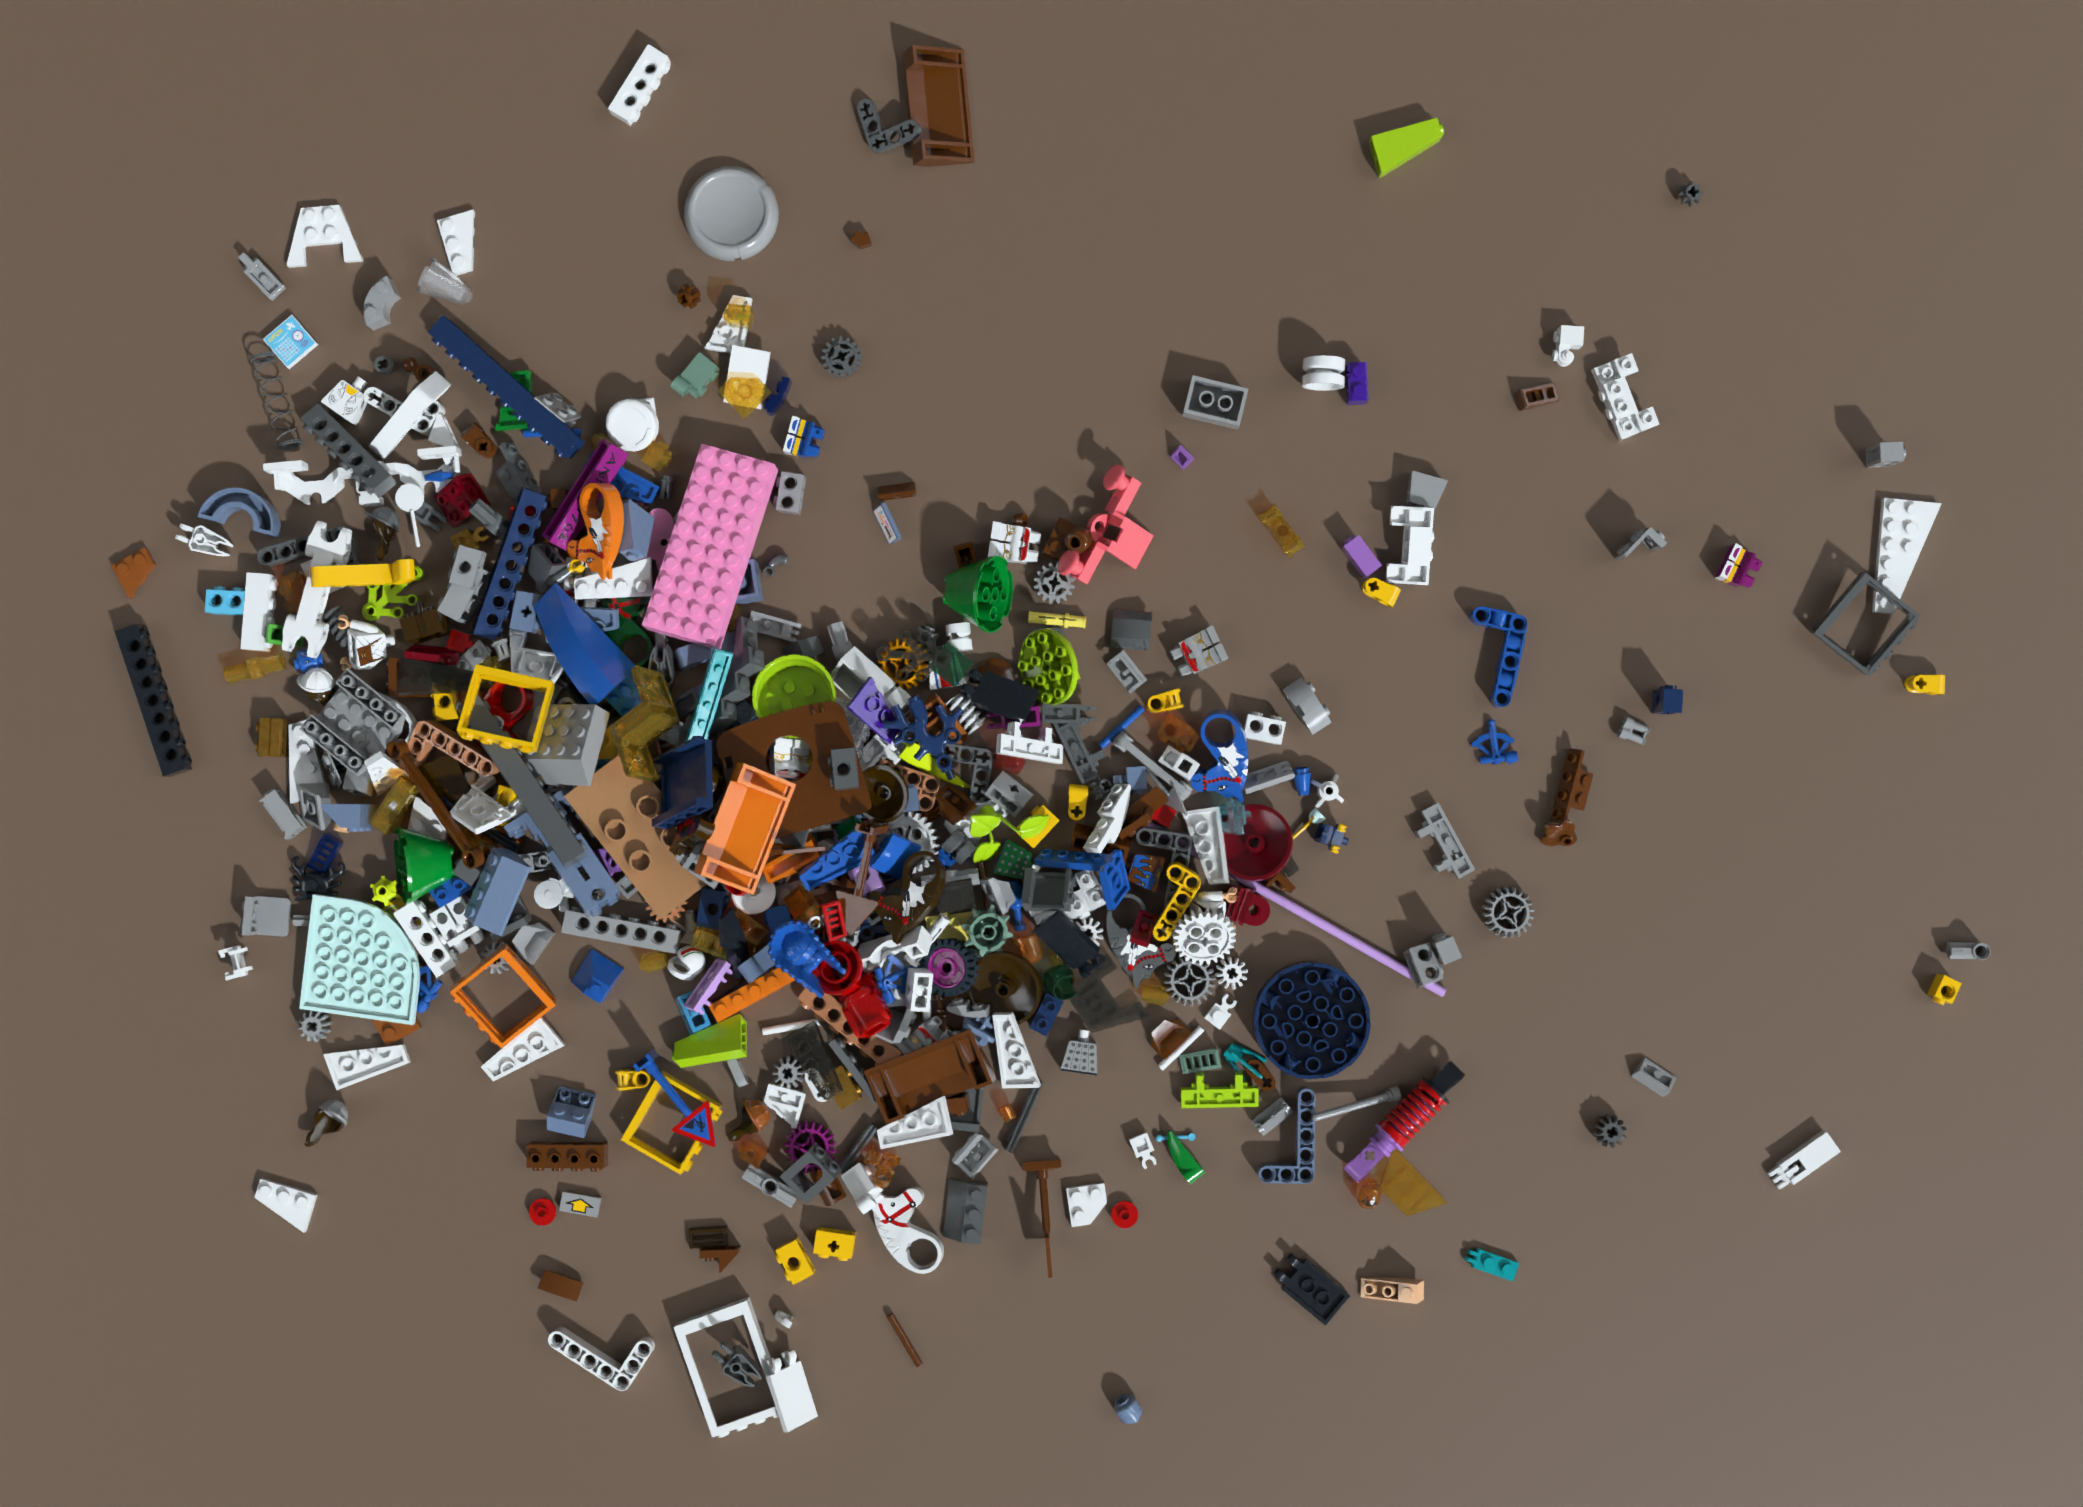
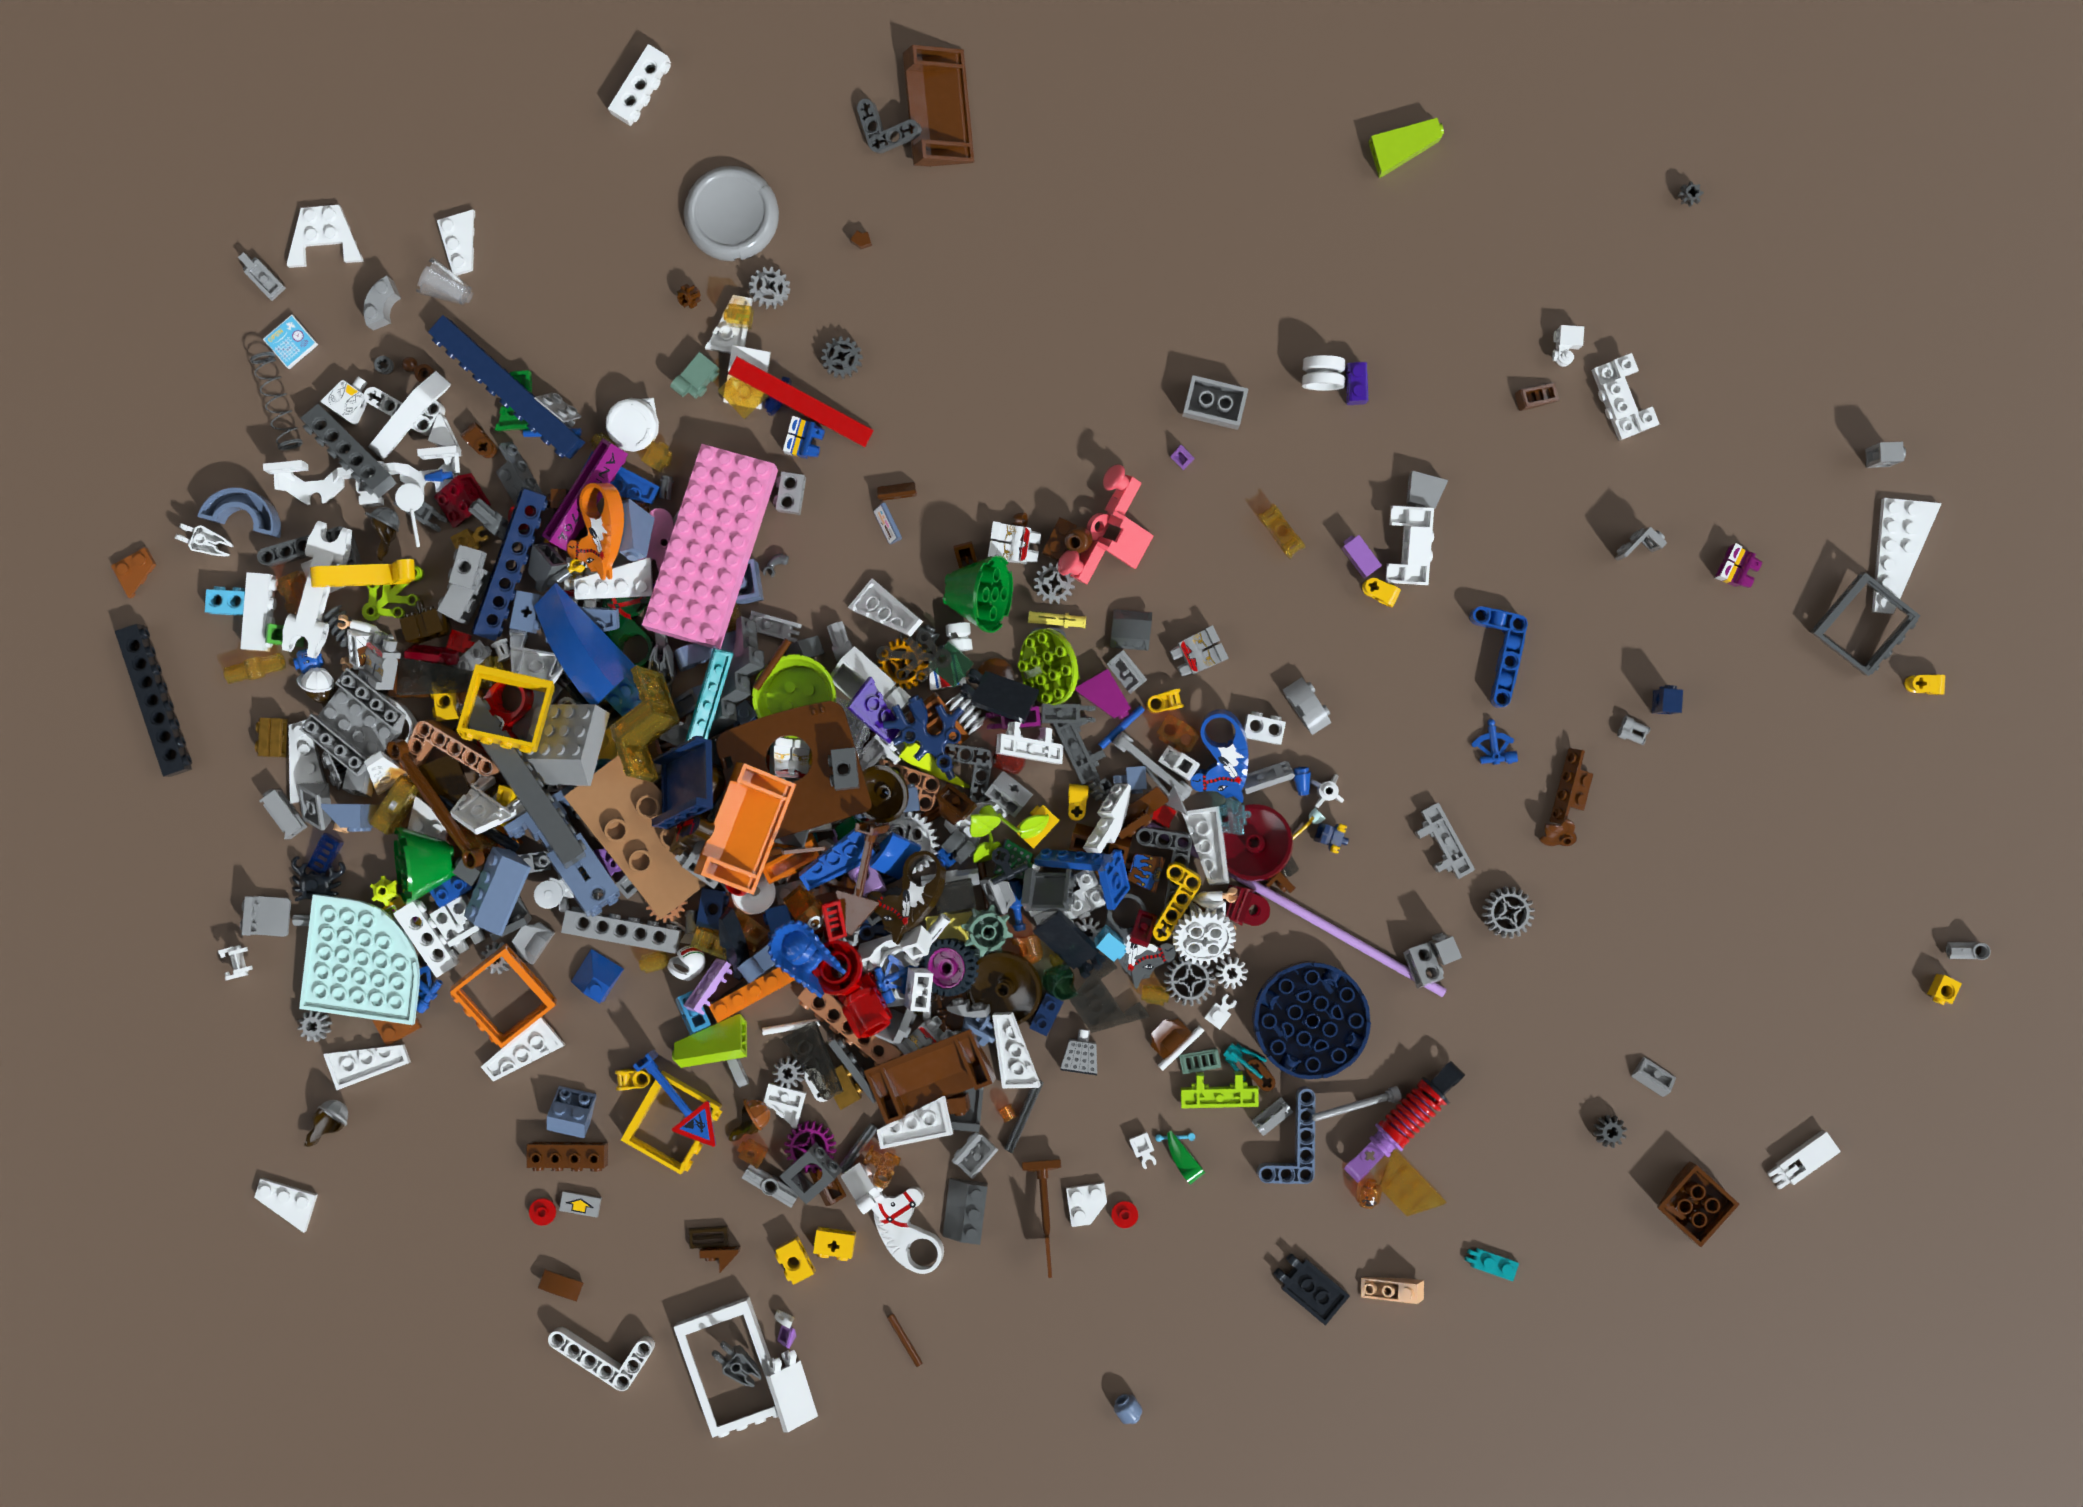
none -> light grey hips [358,632,401,690]
none -> red tile [728,357,874,448]
none -> light grey gear [748,267,790,309]
none -> reddish brown bar [752,638,792,691]
none -> medium lavender slope [777,1325,796,1348]
none -> white wing [848,578,923,637]
none -> black piece [991,847,1028,885]
none -> magenta slope [1075,669,1131,720]
none -> medium azure brick [1094,925,1126,962]
none -> reddish brown slope [1657,1161,1740,1247]

